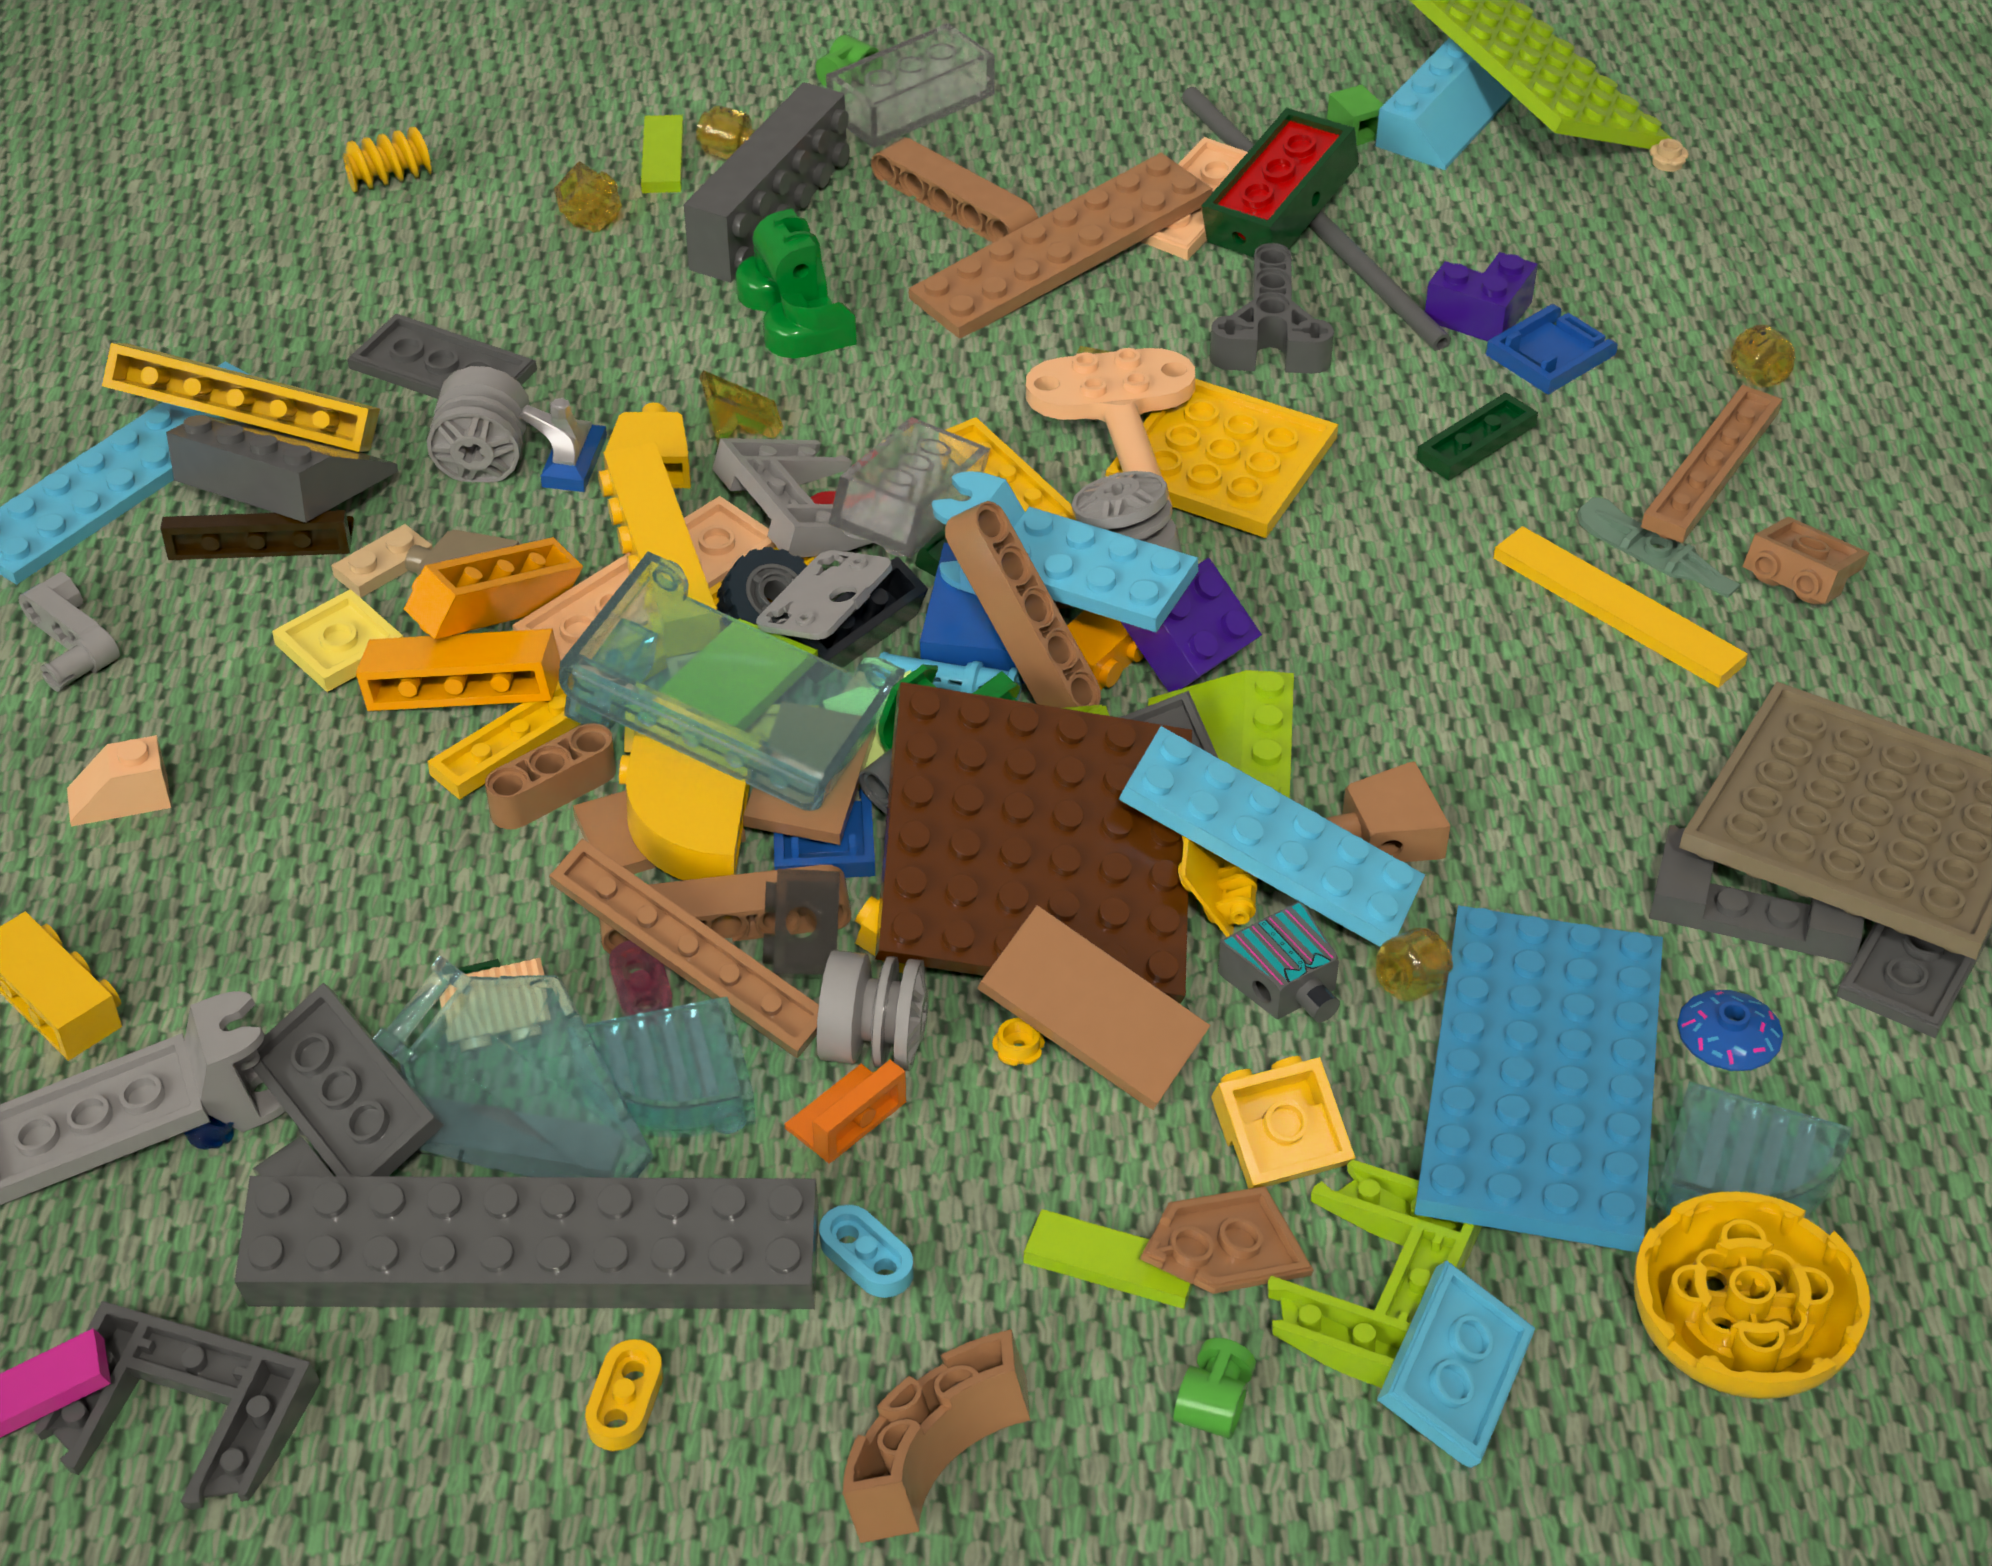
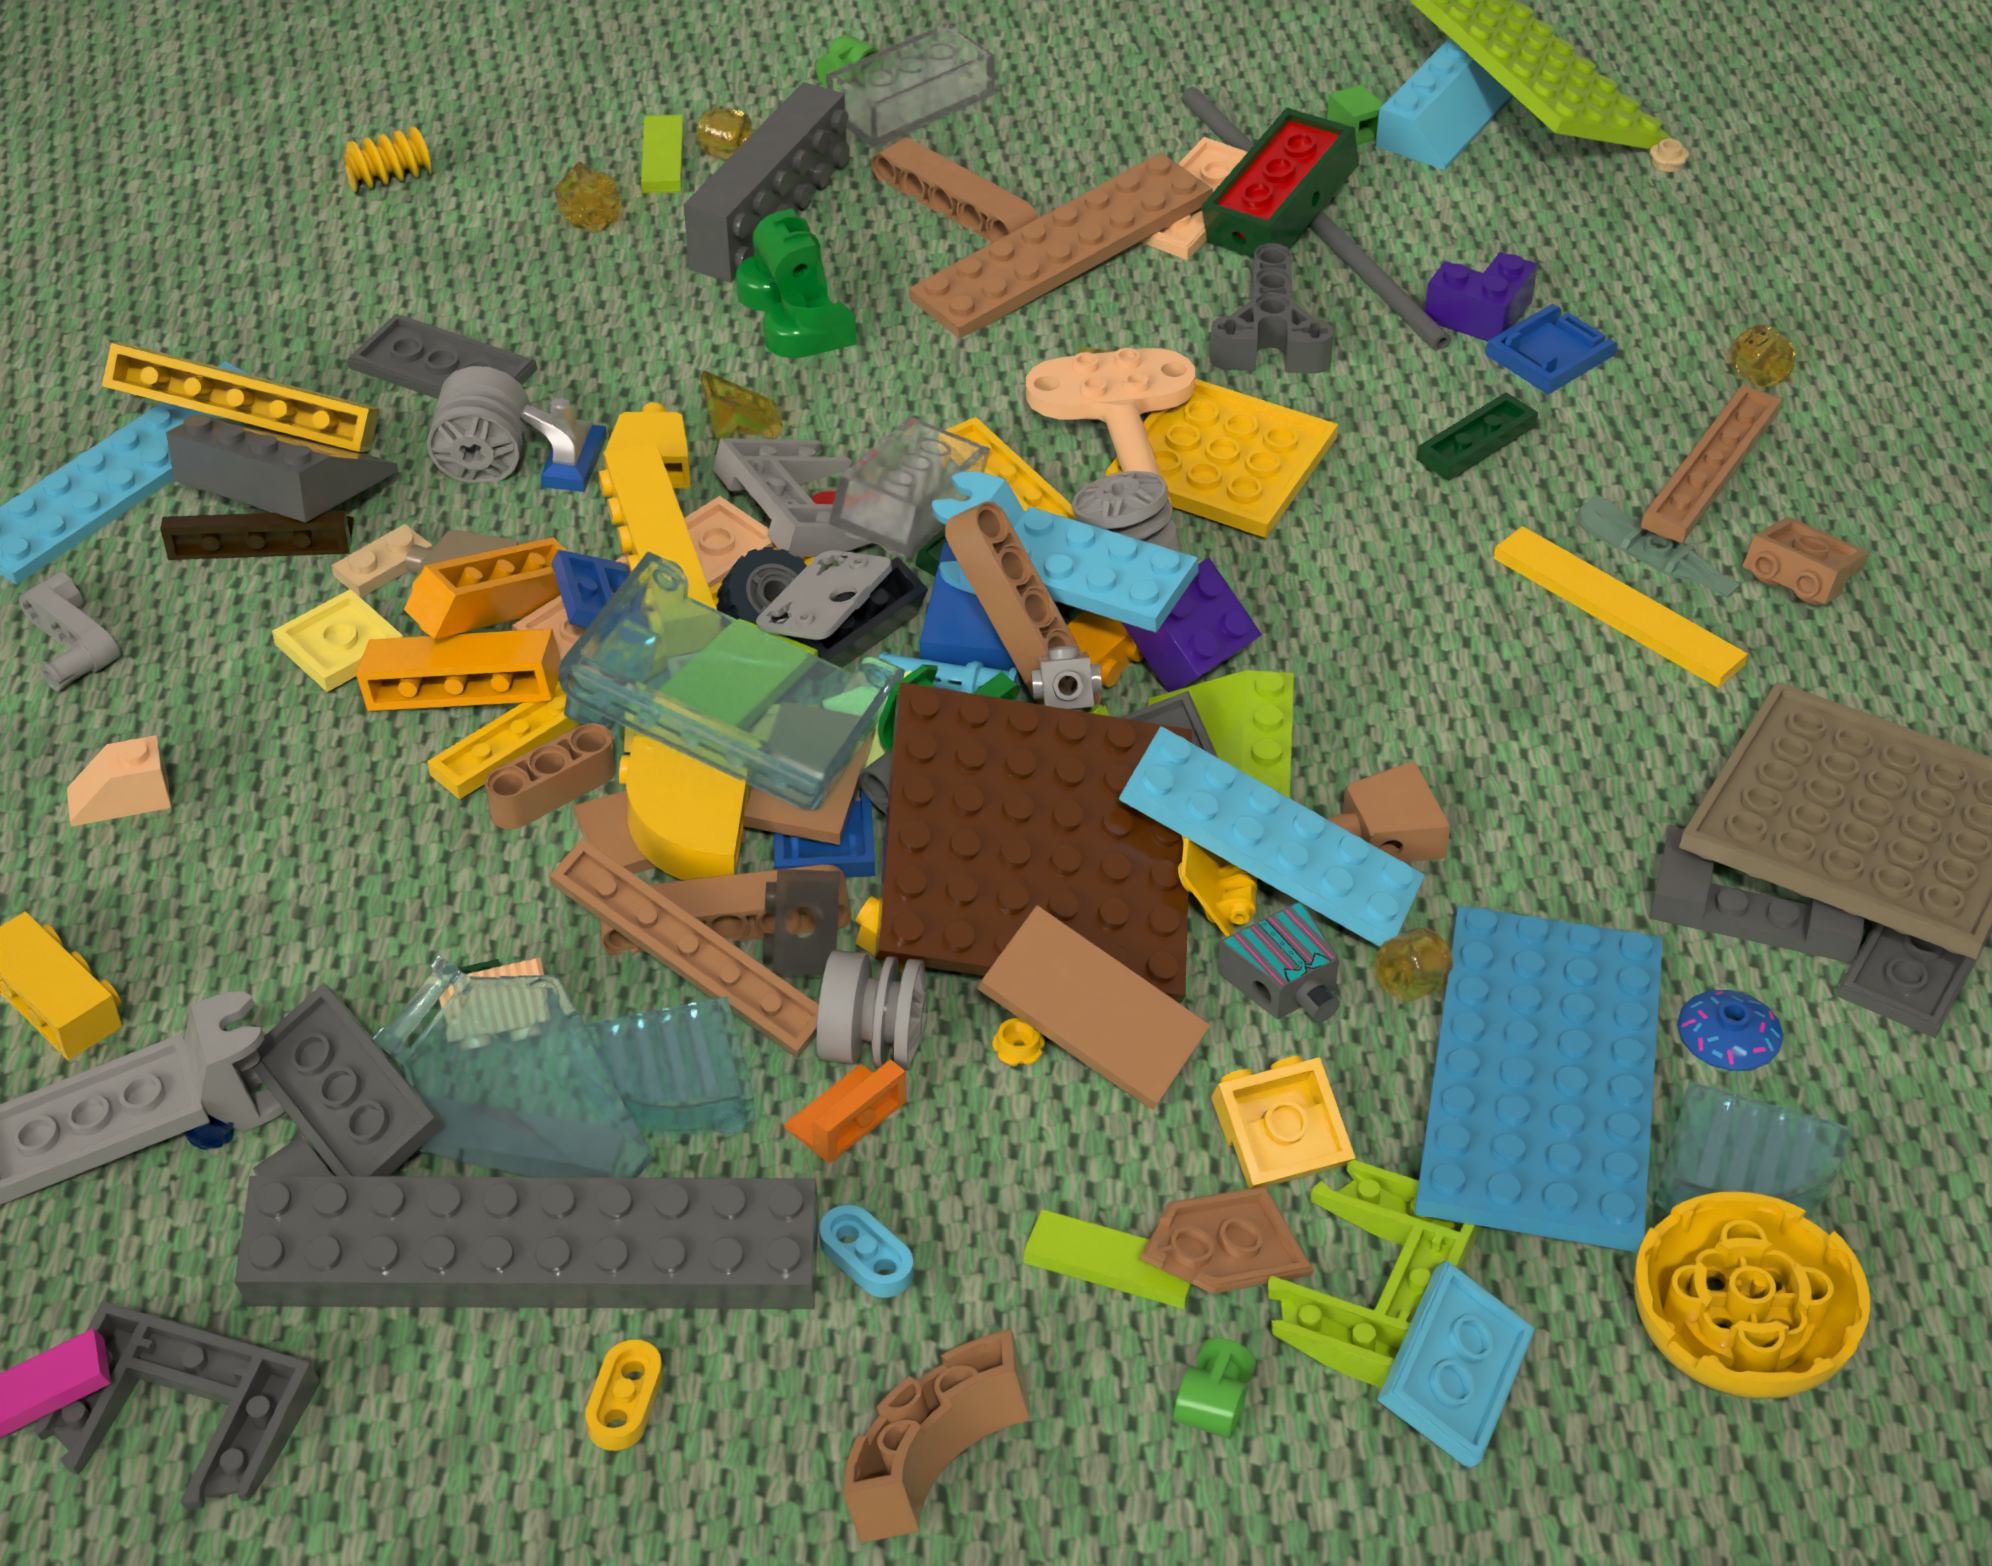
clear pink plate [609,940,674,1030] -> none
none -> blue plate [551,549,649,643]
none -> light grey brick [1031,646,1102,712]

